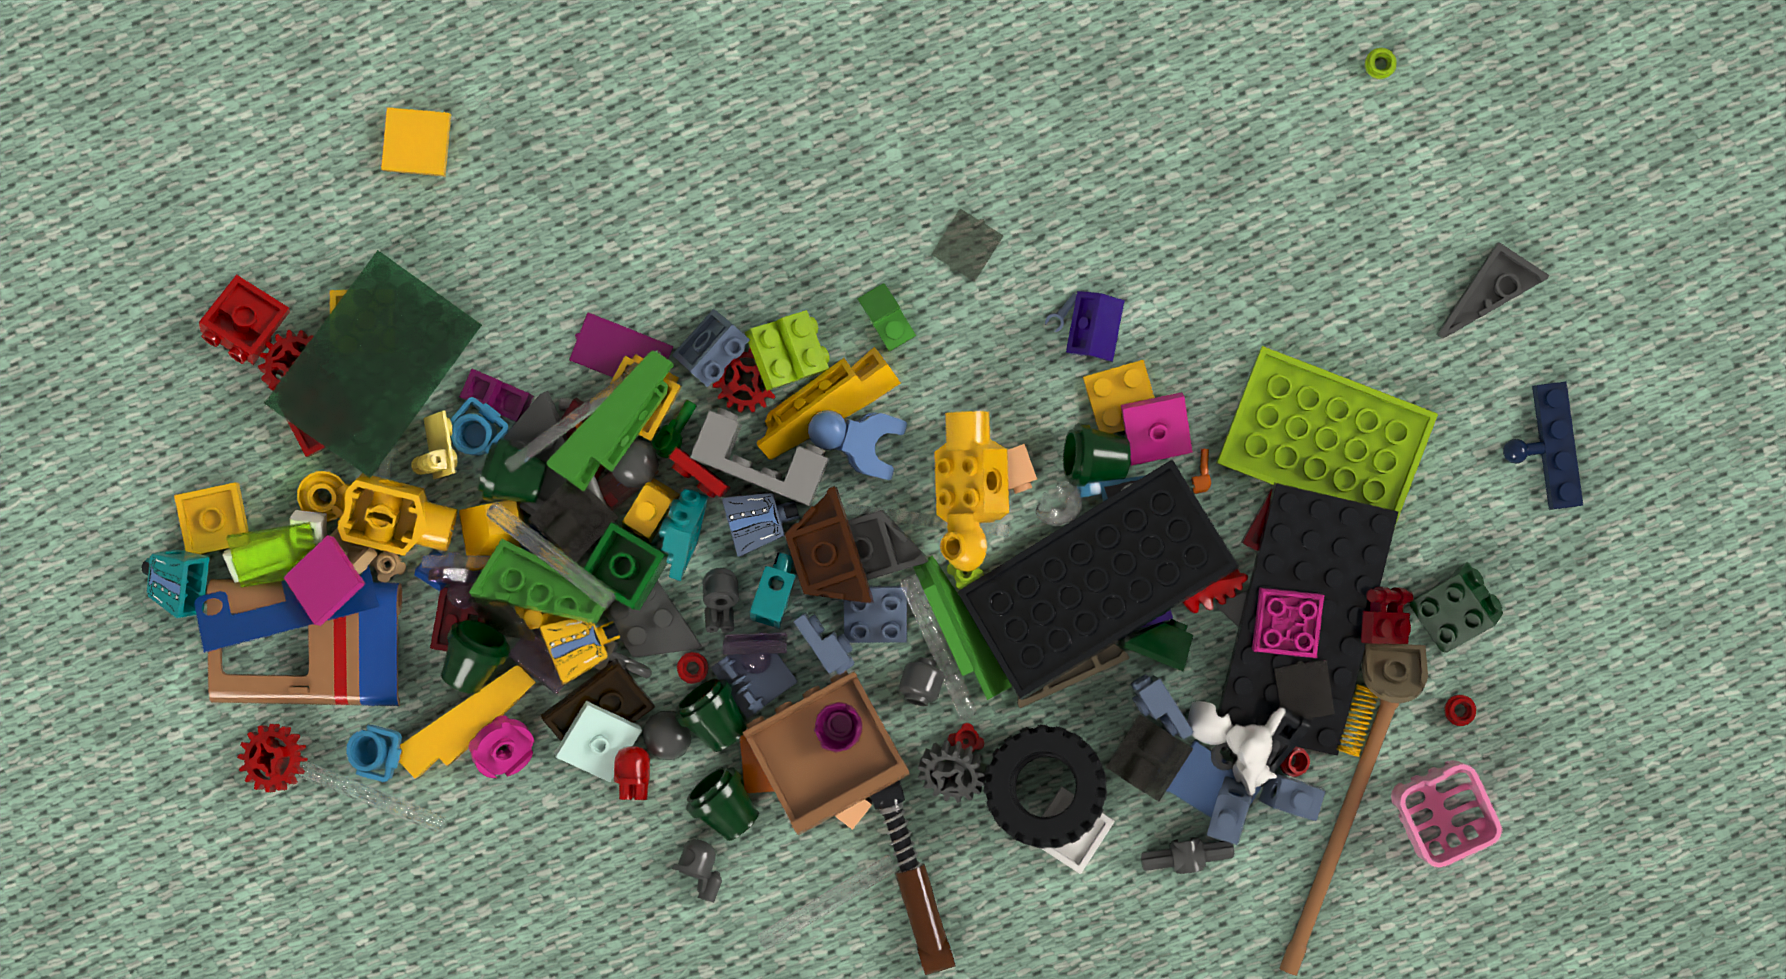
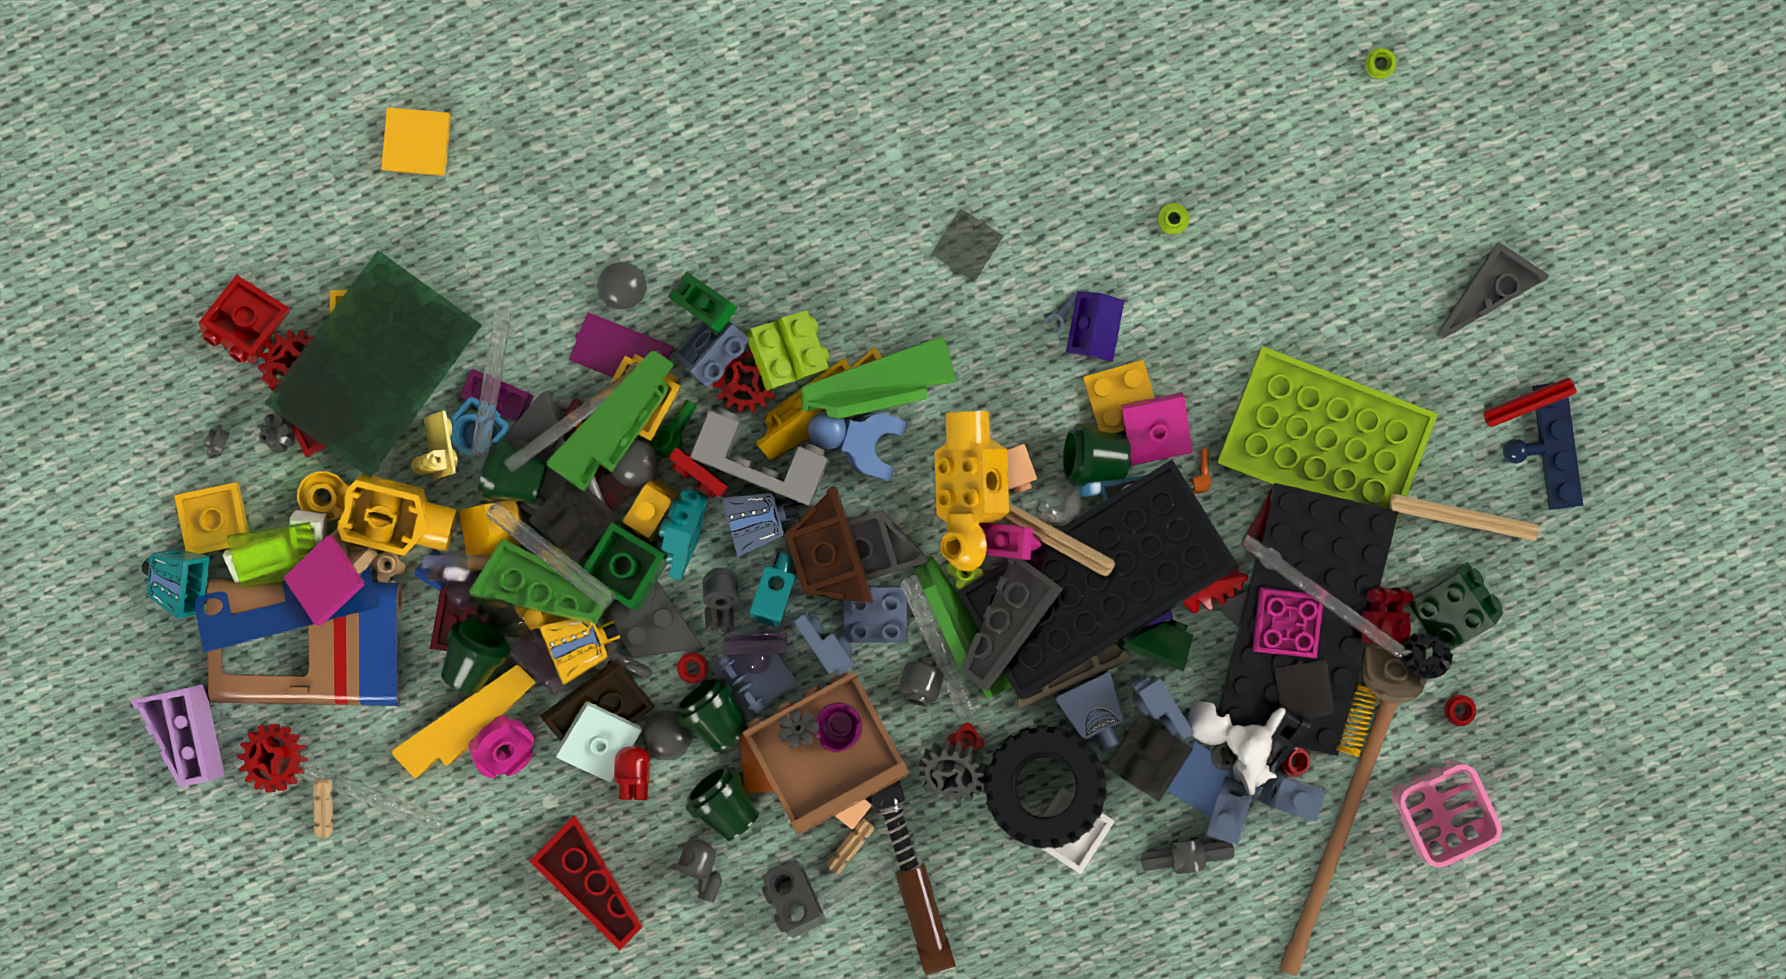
dark azure piece [346,724,402,782] -> none
bright green slope [857,283,916,352] -> none
none -> lavender wedge [131,684,225,787]
none -> dark grey plate [203,425,230,456]
none -> dark grey plant [259,413,296,453]
none -> tan axle [313,778,333,838]
none -> clear axle [471,309,512,457]
none -> red wedge [529,815,643,950]
none -> dark grey hair [597,262,647,309]
none -> green plate [668,272,738,333]
none -> dark grey brick [762,859,827,938]
none -> dark grey plant [778,709,819,748]
none -> bright green wedge [801,337,956,419]
none -> tan axle [826,818,874,875]
none -> dark grey wing [960,558,1063,691]
none -> dark pink tile [979,523,1042,560]
none -> tan axle [1002,503,1115,576]
none -> sand blue torso [1053,670,1124,751]
none -> lime plate [1158,203,1189,235]
none -> clear bar [1241,535,1405,658]
none -> tan axle [1388,494,1539,540]
none -> black gear [1401,631,1453,679]
none -> red axle [1483,378,1577,427]

